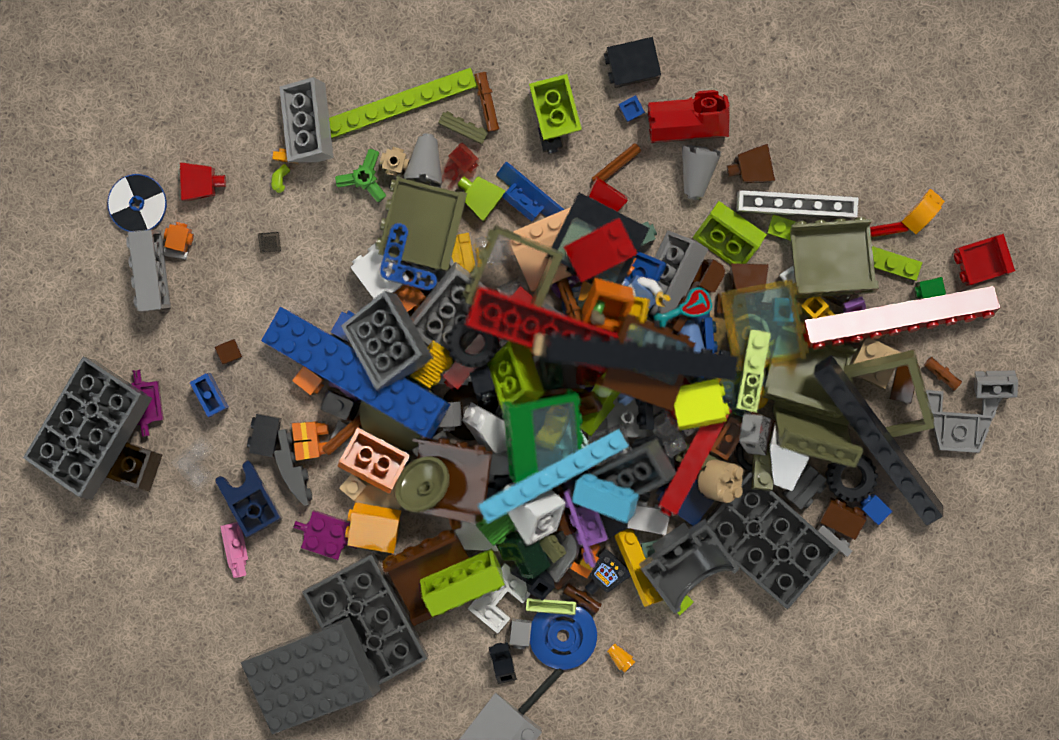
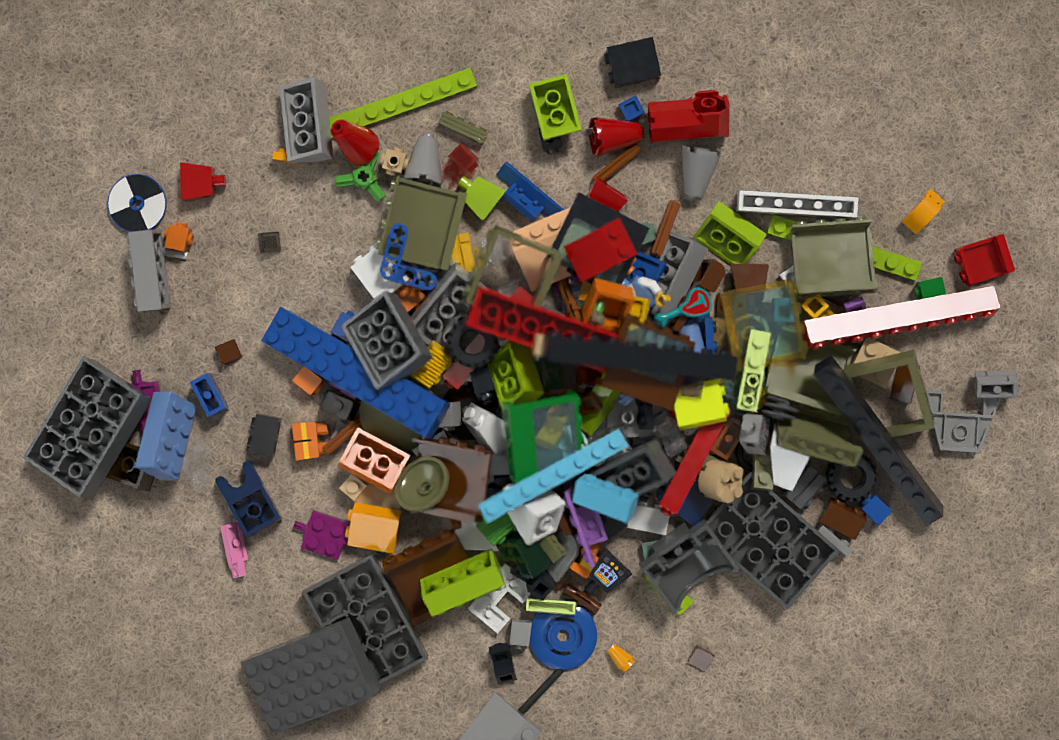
lime arm [271,163,291,193] -> none
dark grey slope [274,429,313,506] -> none
dark orange pin [474,72,500,132] -> none
yellow plate [614,528,663,607] -> none
reddish brown torso [727,144,775,183] -> none
red axle [870,222,909,237] -> none
dark orange pin [924,356,962,391] -> none
none -> medium blue brick [135,392,196,480]
none -> red cone [331,119,380,166]
none -> red cone [589,117,644,157]
none -> dark orange axle [651,200,680,256]
none -> tile [681,375,705,399]
none -> slope [687,645,715,671]
none -> dark grey piece [761,395,799,421]

